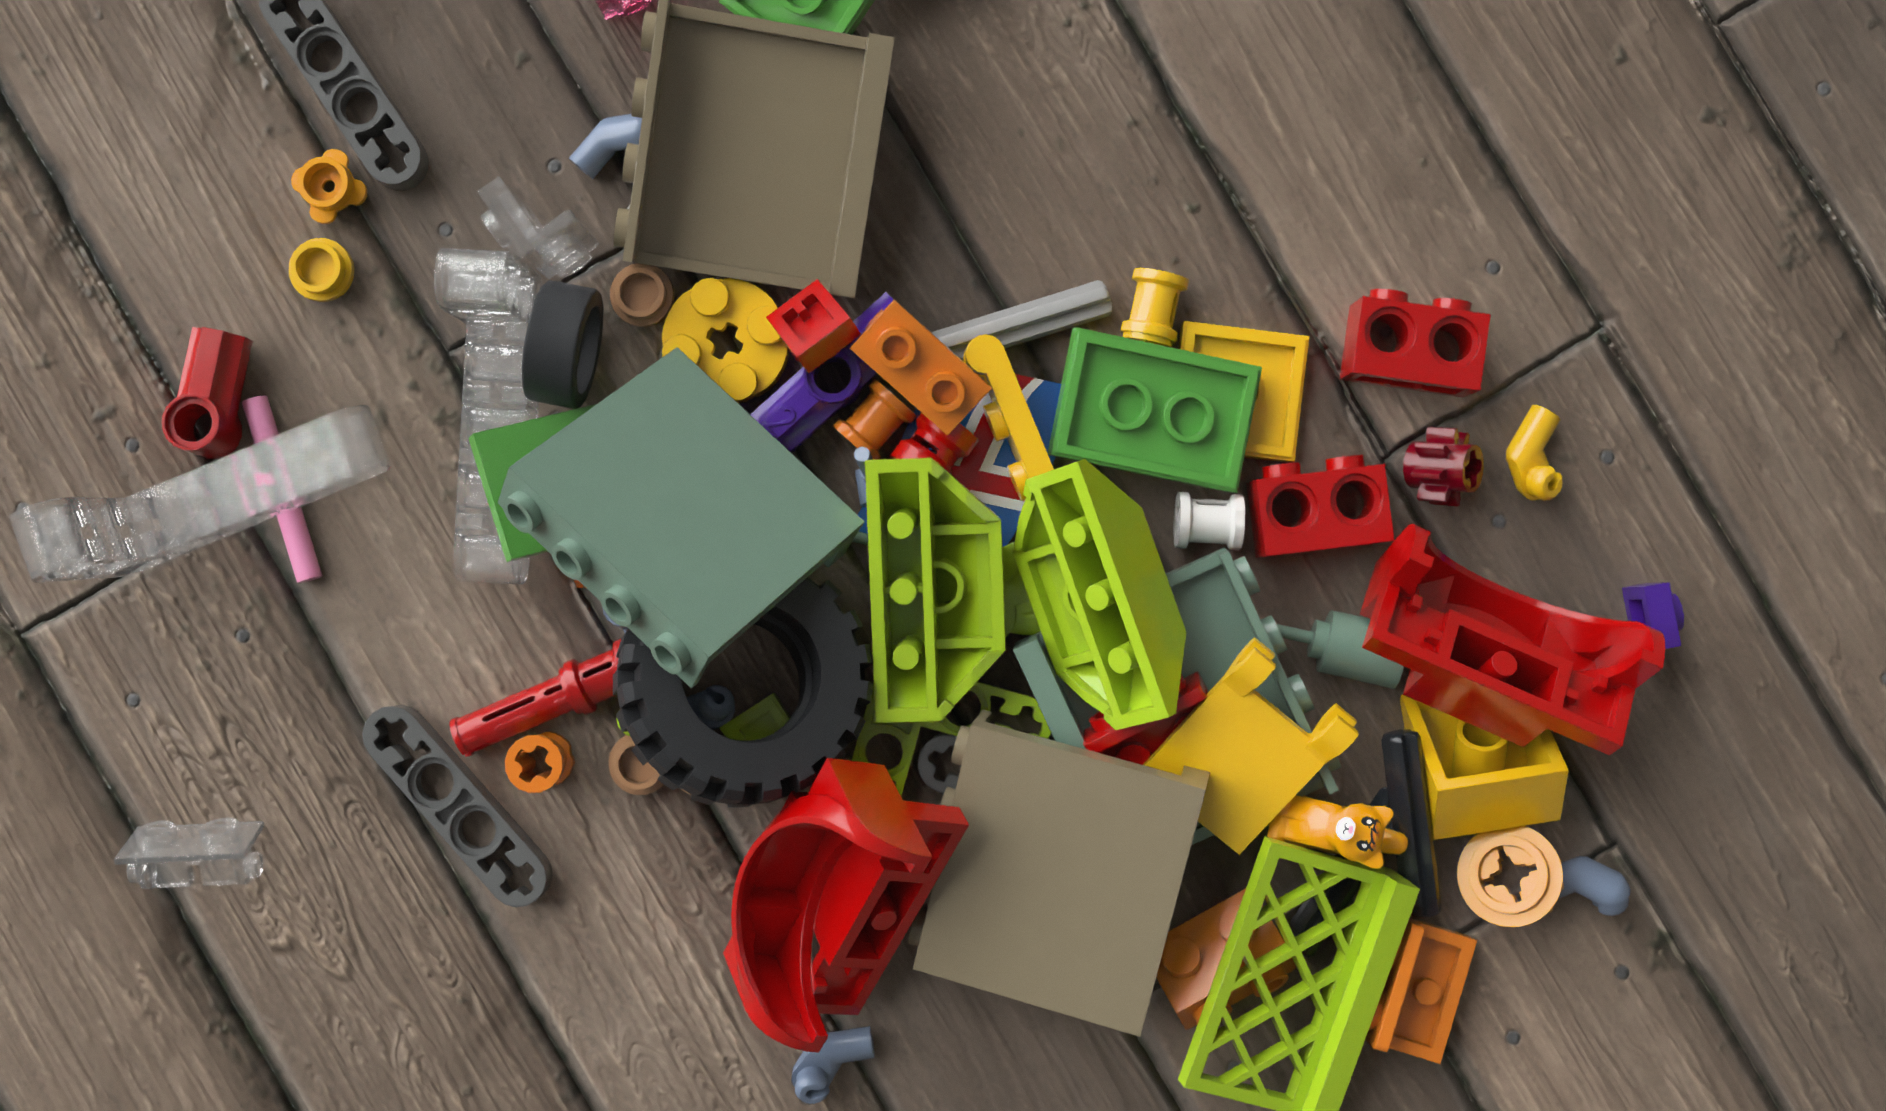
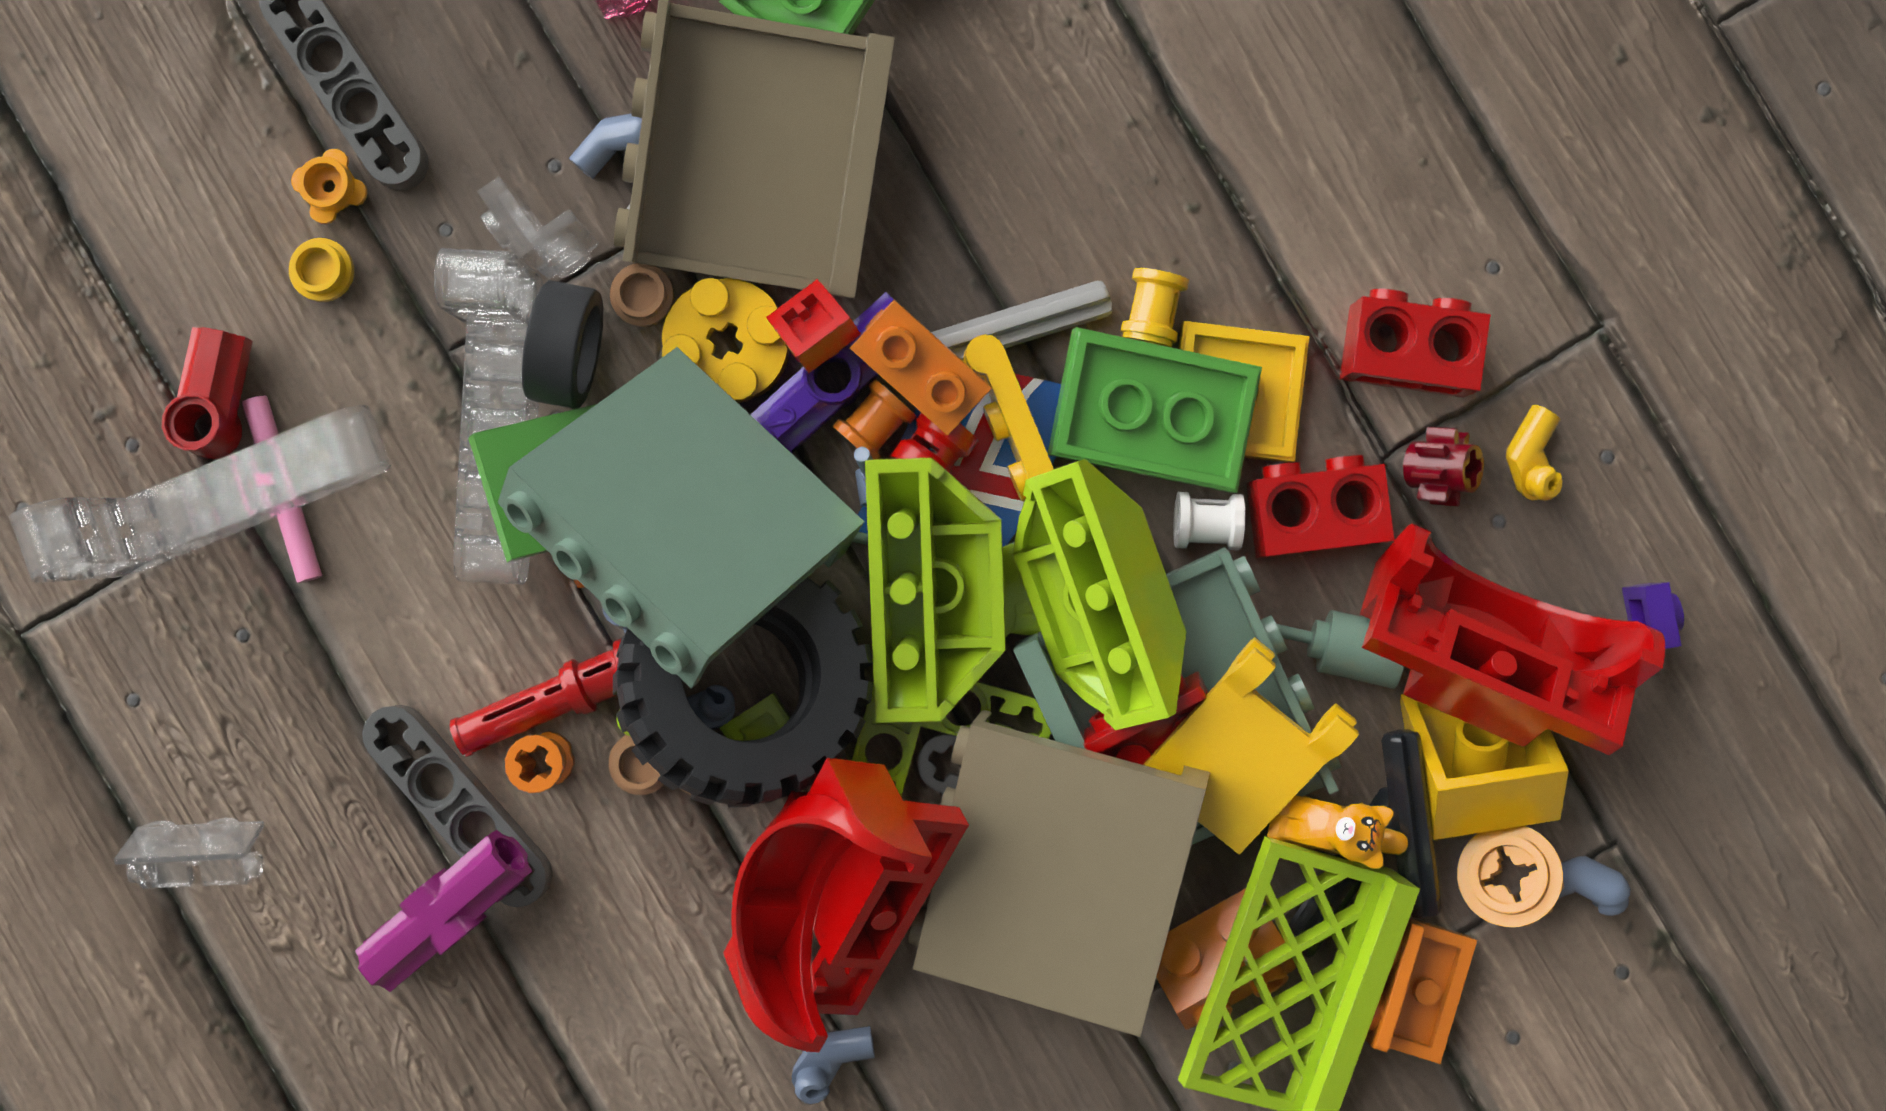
none -> magenta piece [355,829,532,992]

